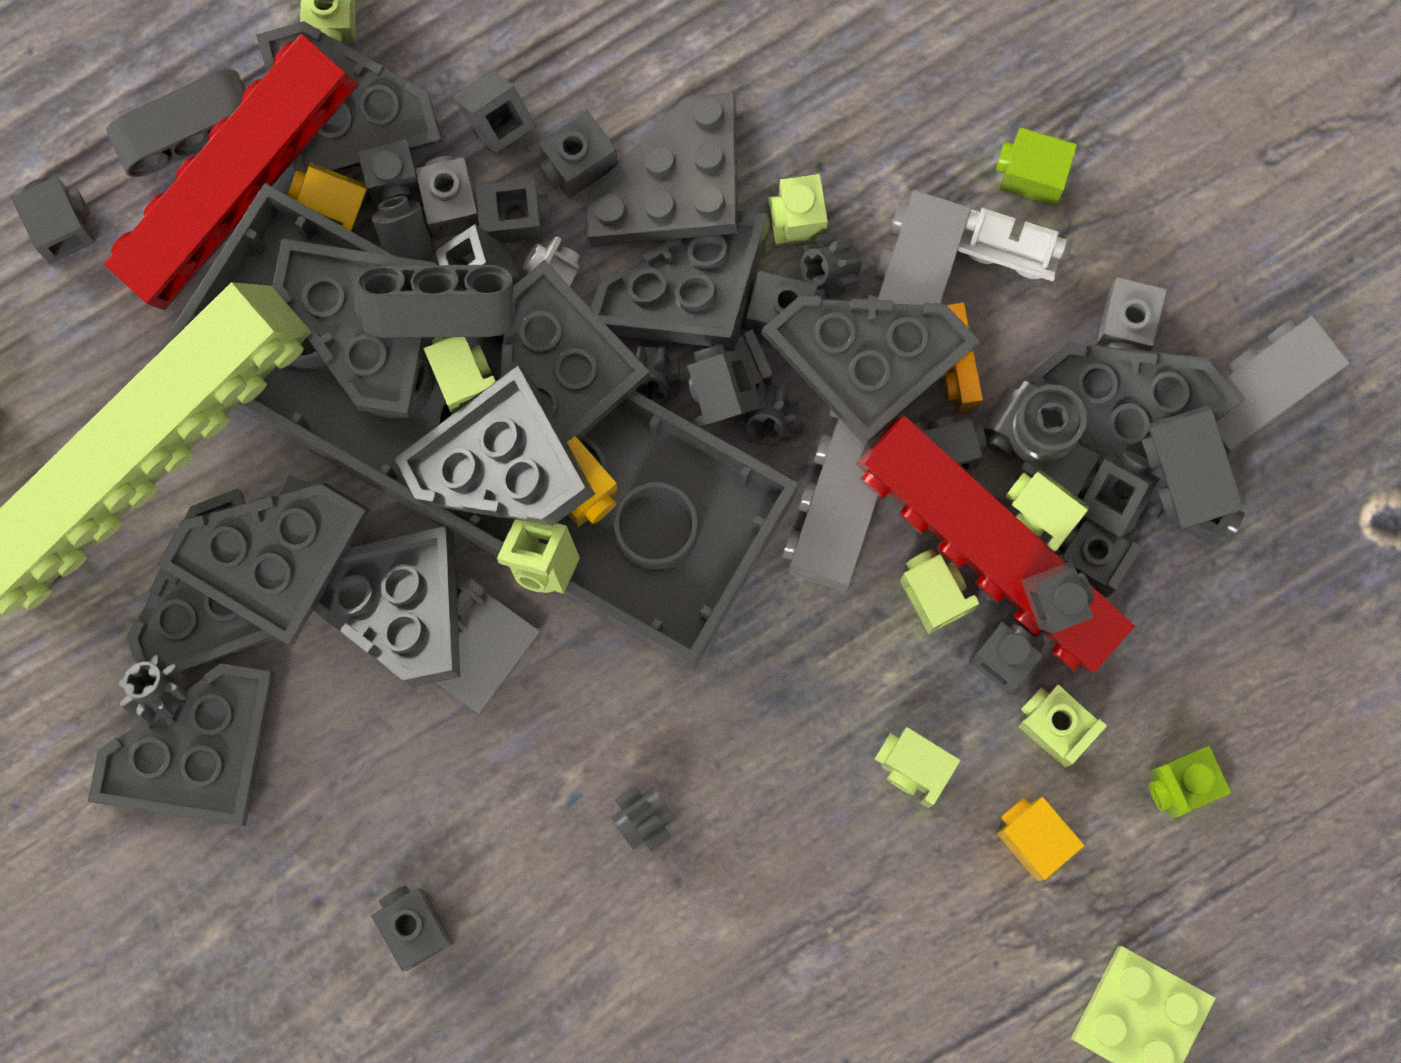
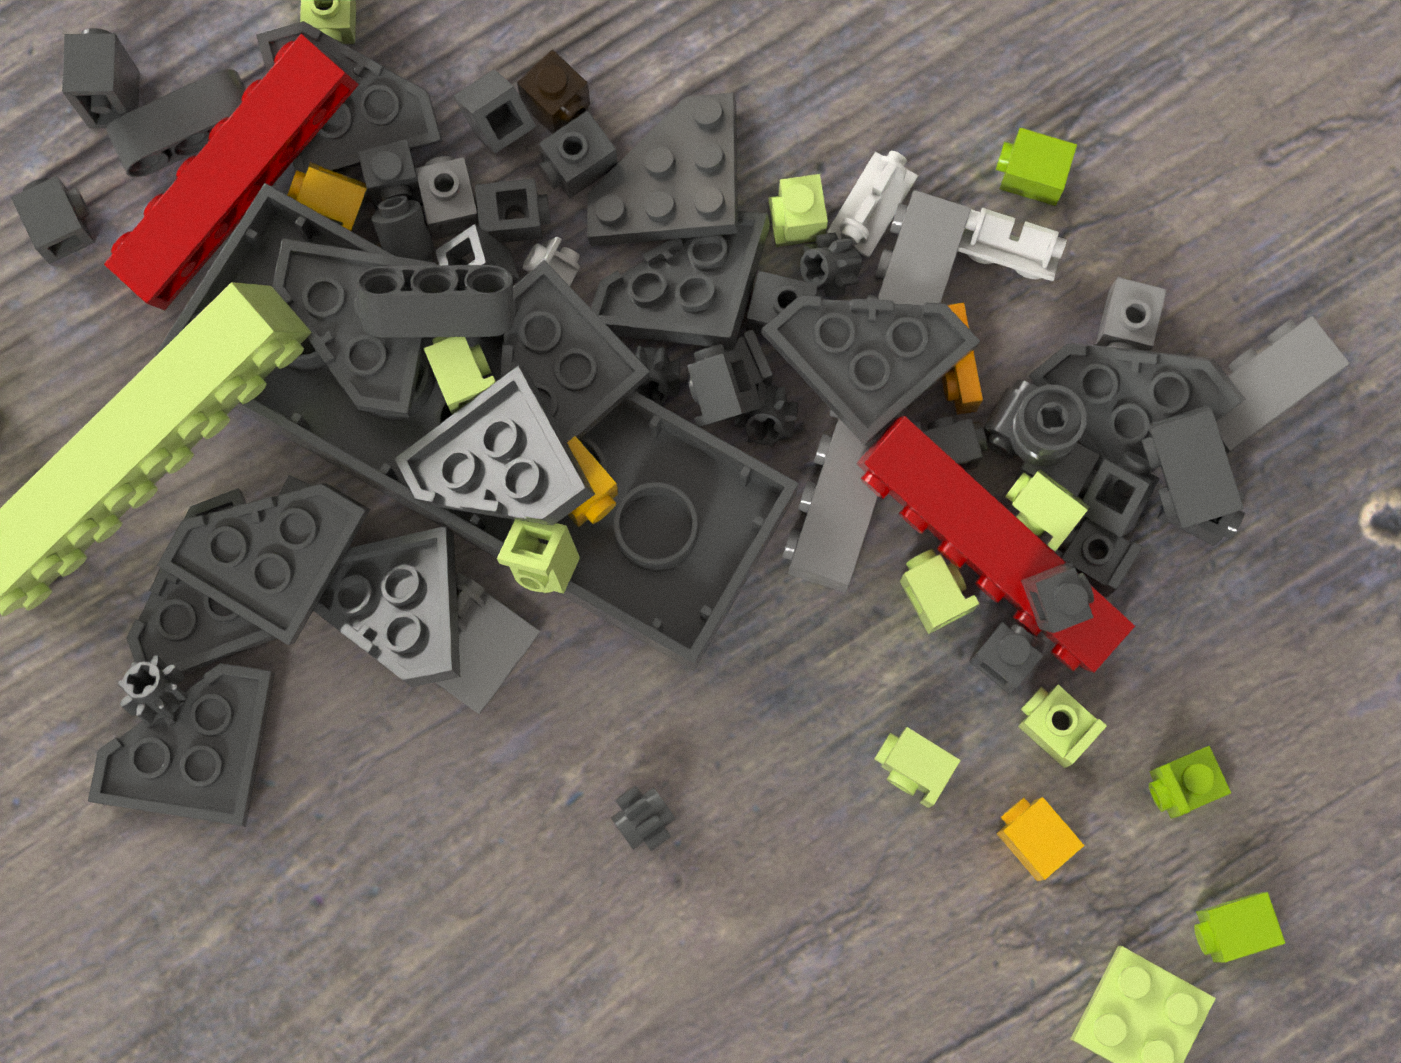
dark grey brick [371,885,454,972] -> none
none -> dark grey brick [62,28,140,128]
none -> dark brown brick [517,49,590,134]
none -> white hinge [826,151,918,258]
none -> lime brick [1194,892,1286,963]

